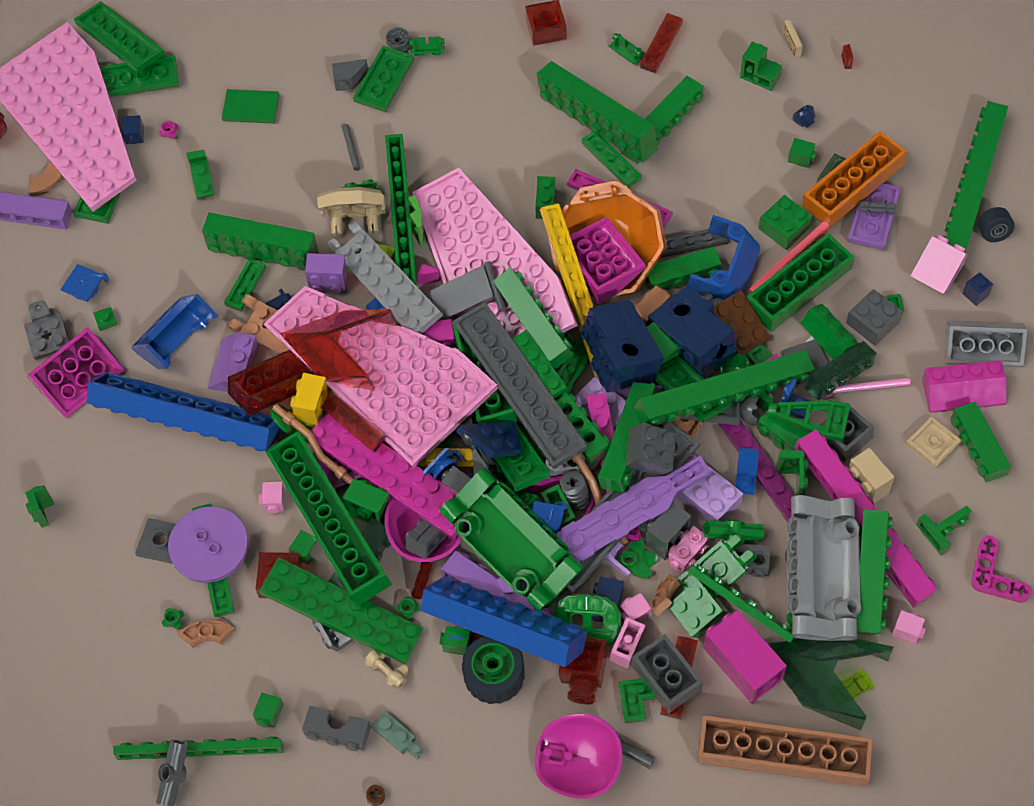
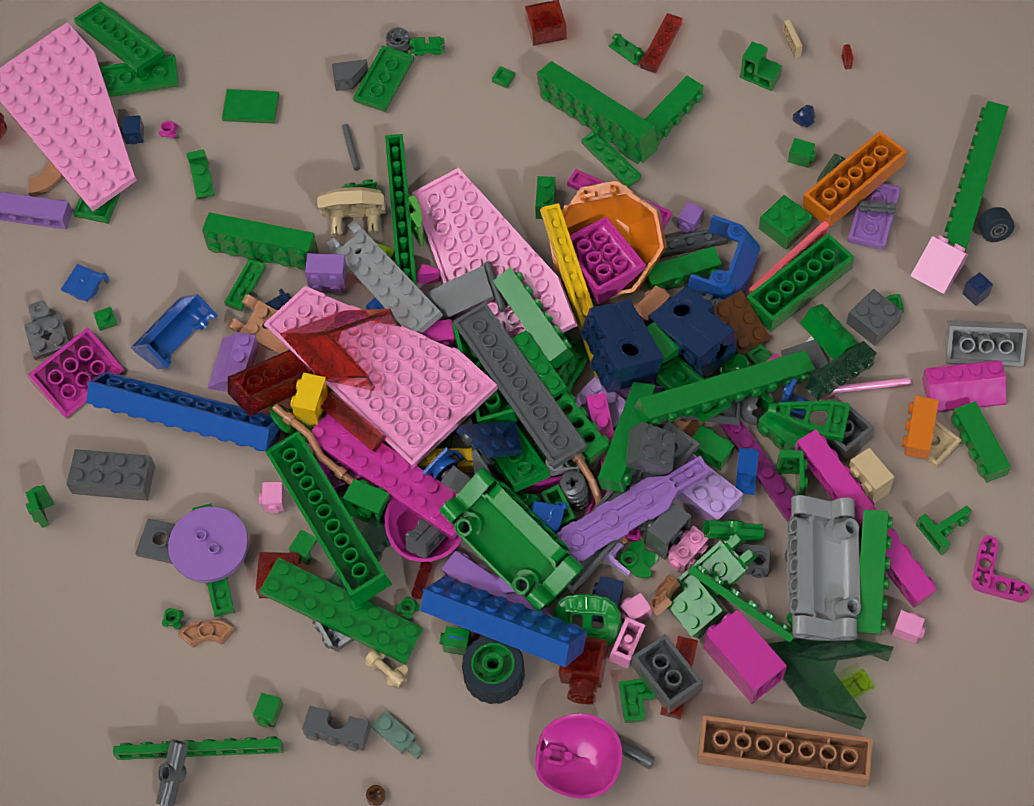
none -> dark grey brick [67,449,155,501]
none -> green tile [492,66,515,88]
none -> medium lavender brick [677,201,704,233]
none -> green brick [692,426,735,471]
none -> orange brick [902,396,939,460]

